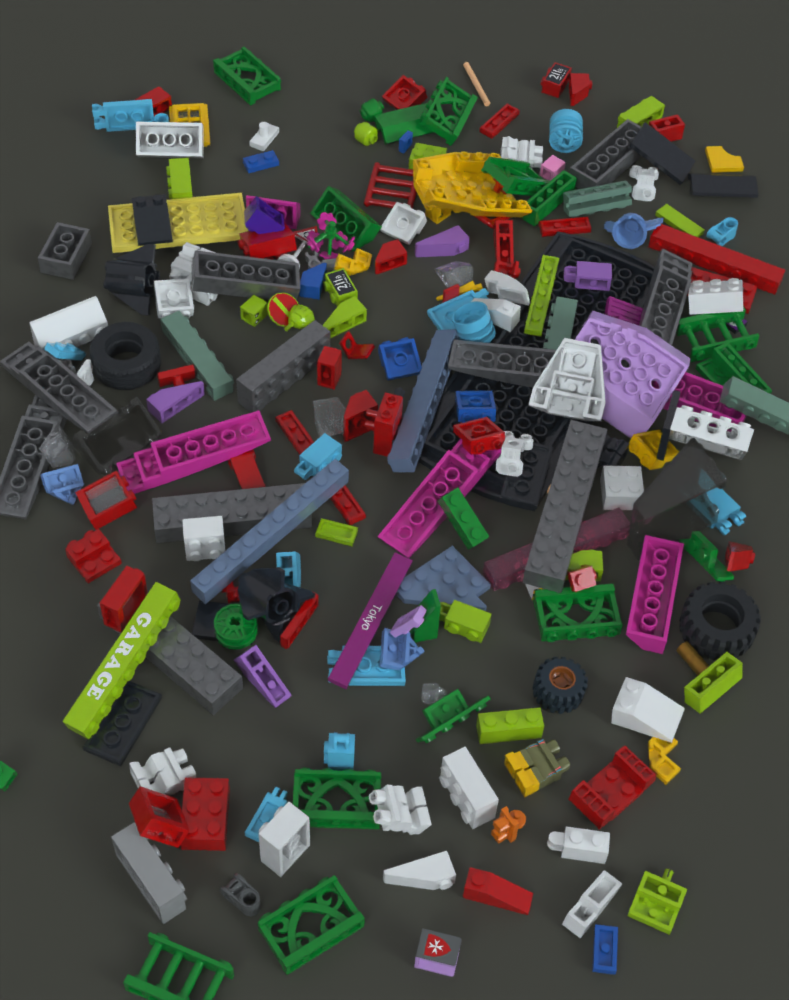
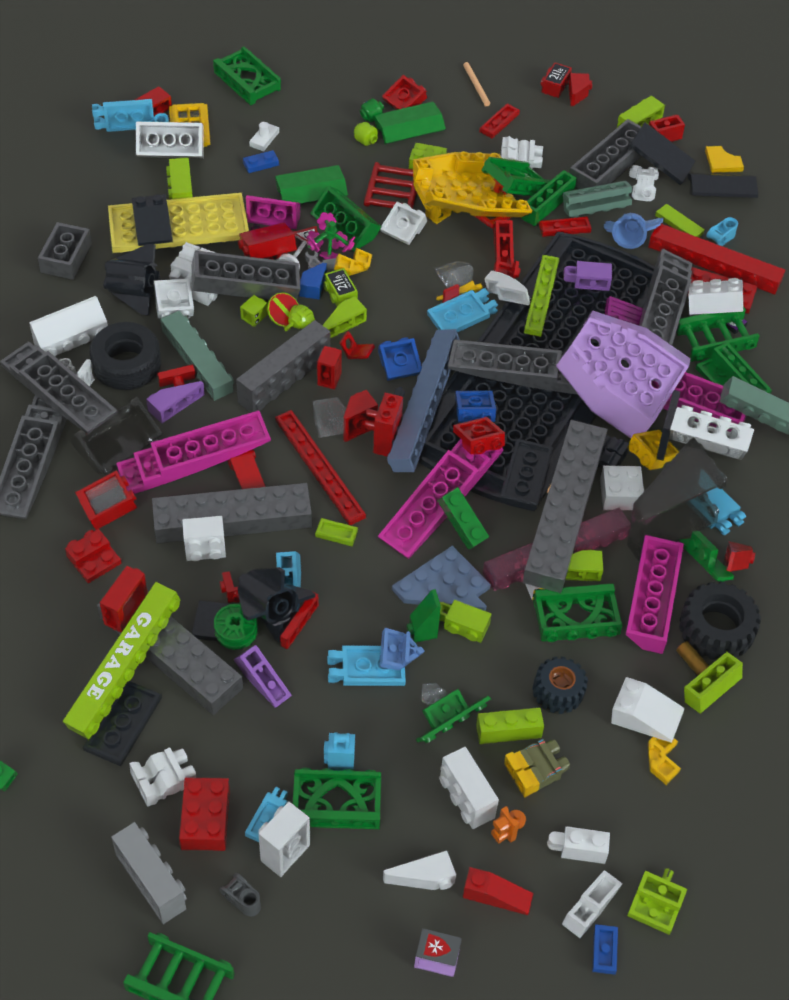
clear slope [39,424,76,468] -> none
medium blue slope [40,464,85,505] -> none
medium azure hinge [44,342,86,360] -> none
red window [129,786,190,848] -> none
sand blue brick [190,459,349,604] -> none
dark purple slope [244,196,285,234] -> none
green fence [258,875,365,975] -> none
medium azure brick [294,433,342,480] -> none
magenta tile [328,553,413,690] -> none
white hips [369,784,432,835] -> none
red slope [375,239,407,275] -> none
lavender plate [390,605,427,638] -> none
blue tile [399,130,413,154] -> none
medium lavender slope [415,225,469,257] -> none
green fence [420,76,478,146] -> none
medium azure wheel [452,301,496,343] -> none
white slope [471,298,521,332] -> none
white piece [496,431,534,477] -> none
white wedge [529,338,606,421] -> none
bright pink brick [540,155,566,181] -> none
sand green brick [543,297,578,350] -> none
medium azure wheel [549,109,583,153] -> none
bracket [567,564,597,592] -> none
red plate [568,746,656,830] -> none
none -> green slope [275,165,348,204]

